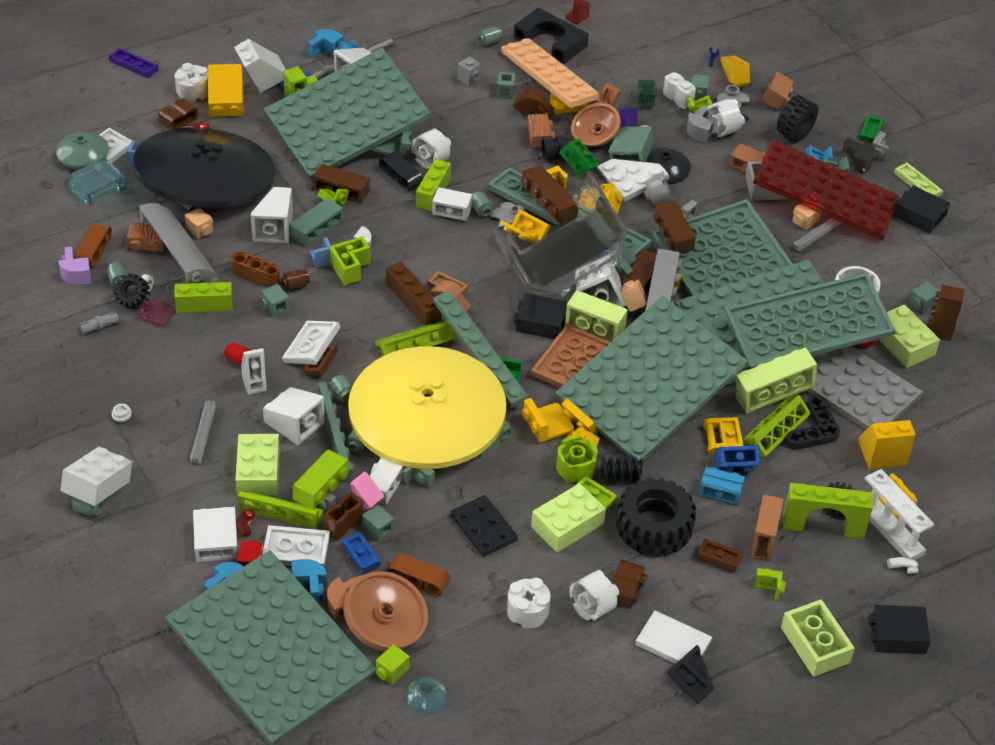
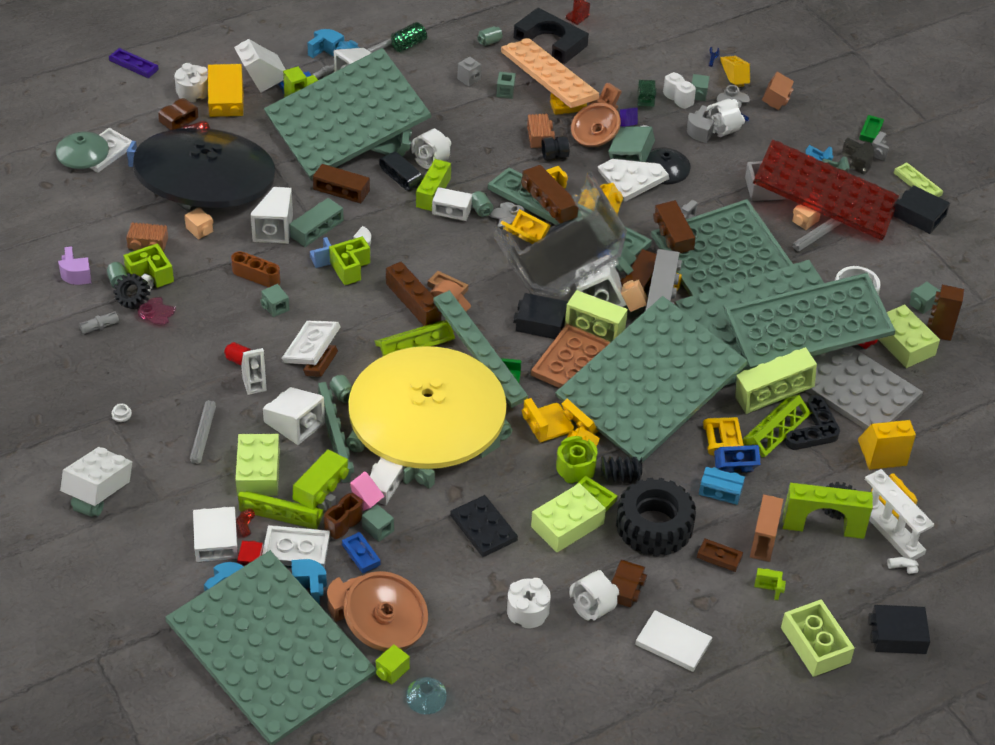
clear light blue panel [69,158,126,206] -> none
dark orange beam [74,223,112,267] -> none
light grey cylinder [139,203,222,284] -> none
lime brick [174,282,233,313] -> none
reddish brown brick [281,269,310,291] -> none
lime bracket [318,189,349,206] -> none
dark orange beam [387,553,450,596] -> none
reddish brown brick [513,88,554,118] -> none
green bracket [559,139,600,178] -> none
light grey cylinder [644,172,673,206] -> none
black wing [667,645,714,704] -> none
lime bracket [687,95,712,113] -> none
nougat brick [729,144,771,173] -> none
black tyre [777,95,819,142] -> none
none -> lime brick [123,243,174,288]
none -> clear green piece [391,22,428,52]

